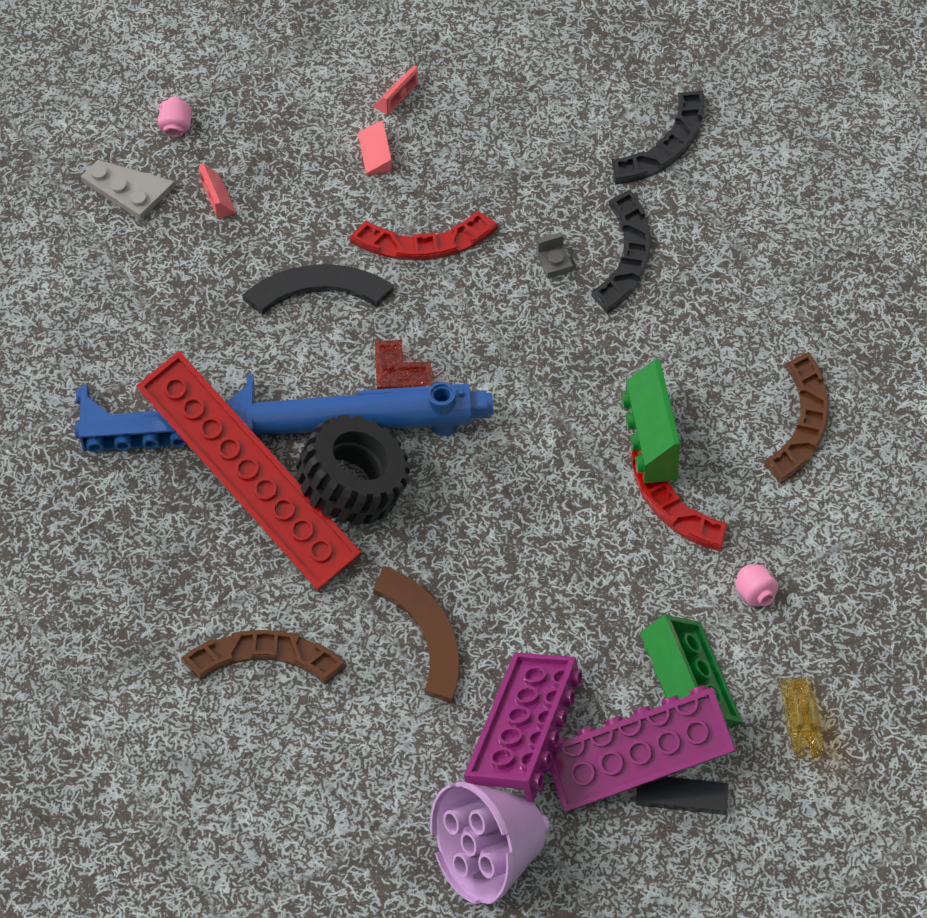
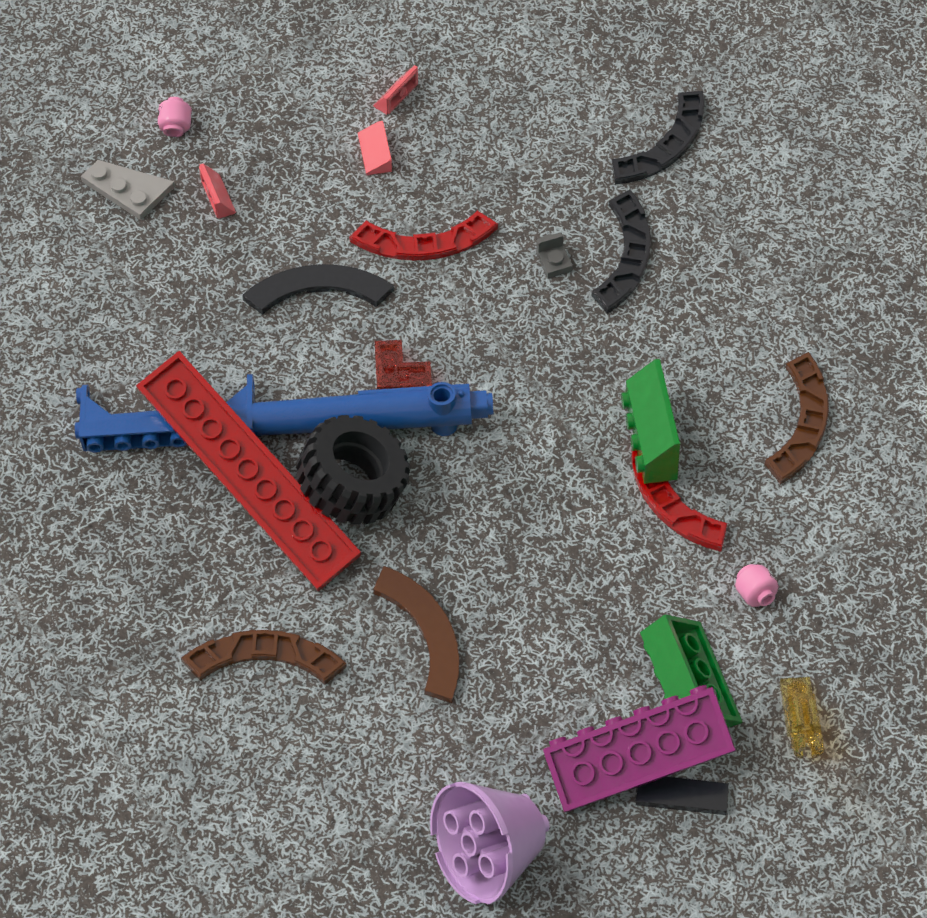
magenta bracket [464,652,582,802] -> none

